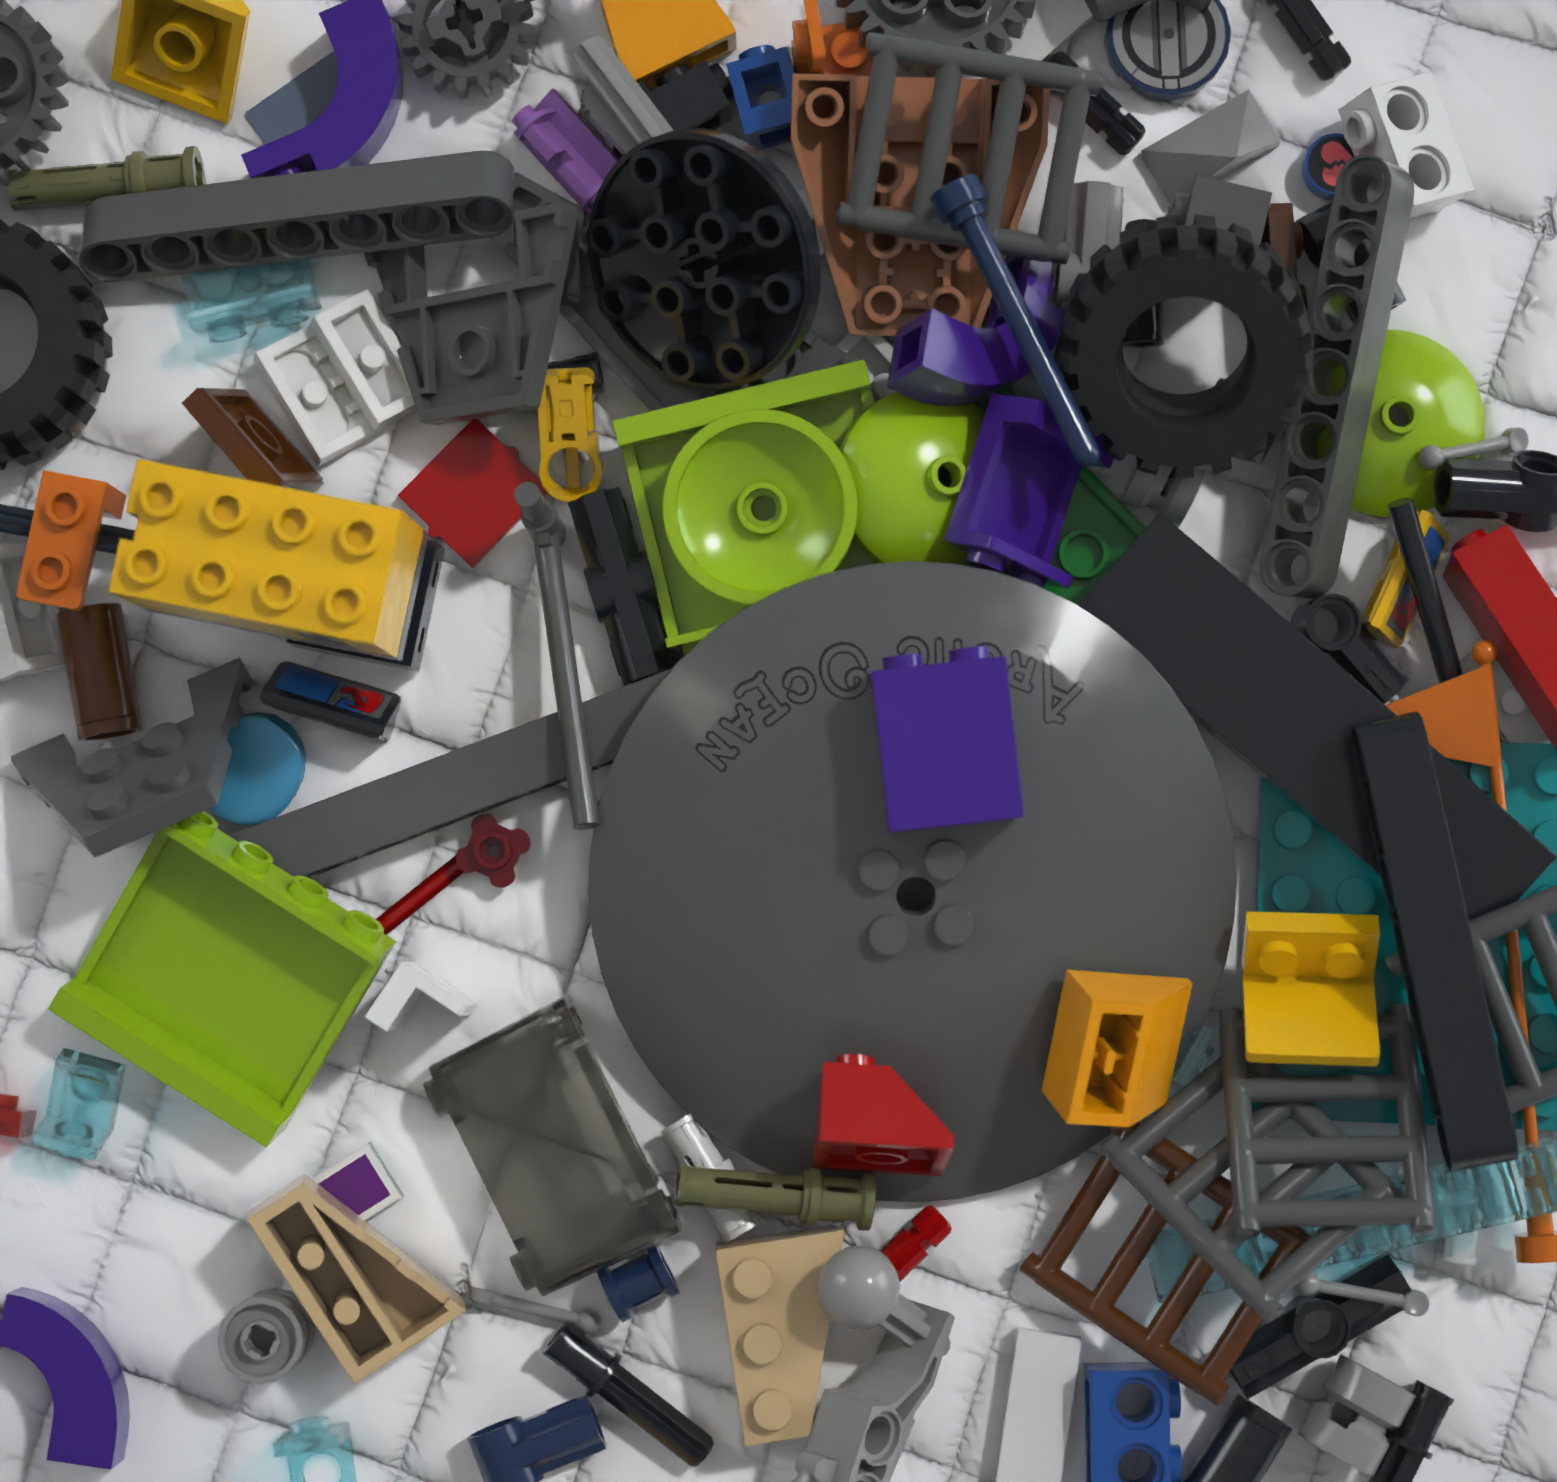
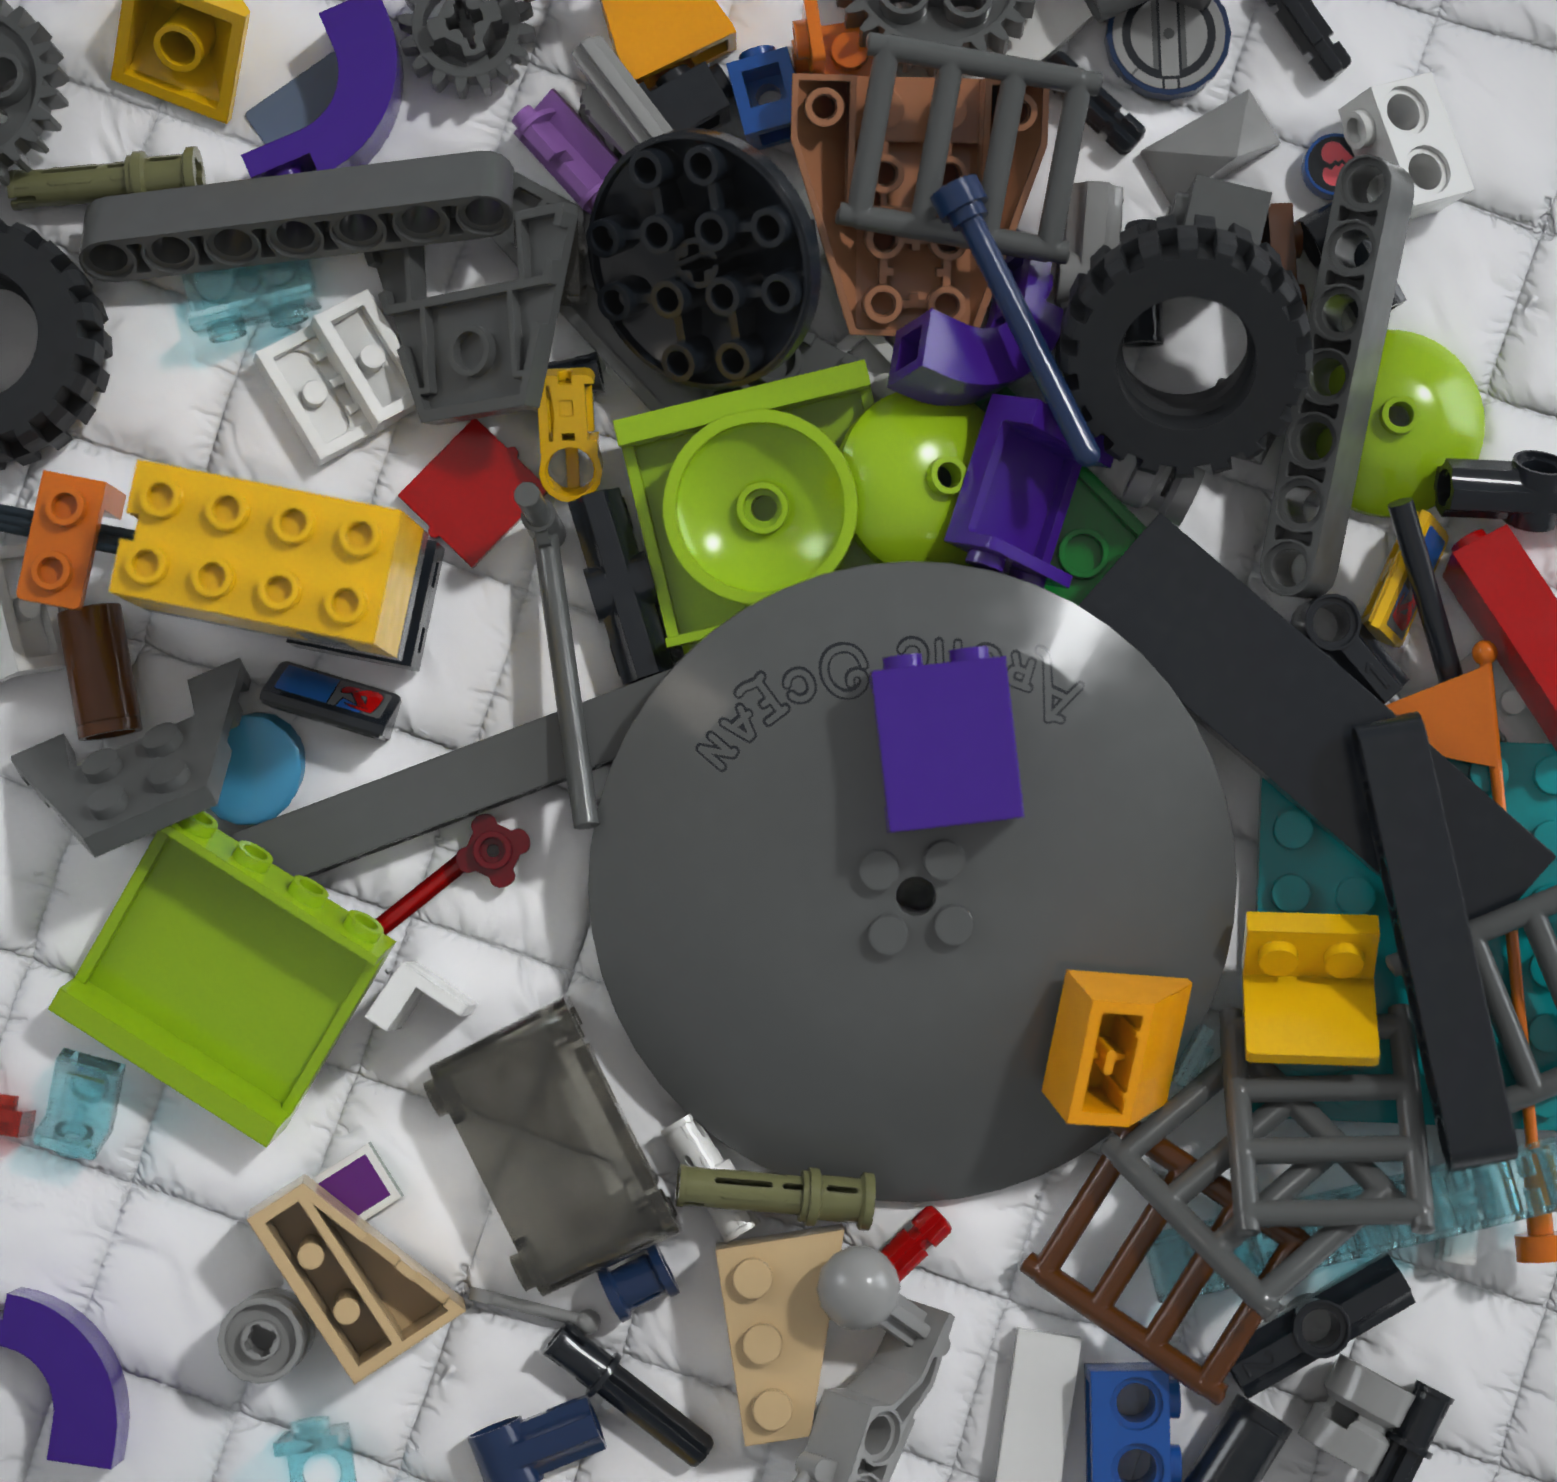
reddish brown plate [181,388,324,493] -> none
red slope [812,1054,954,1176] -> none
light grey hinge [1295,1272,1429,1316] -> none
light grey hinge [1418,428,1529,470] -> none

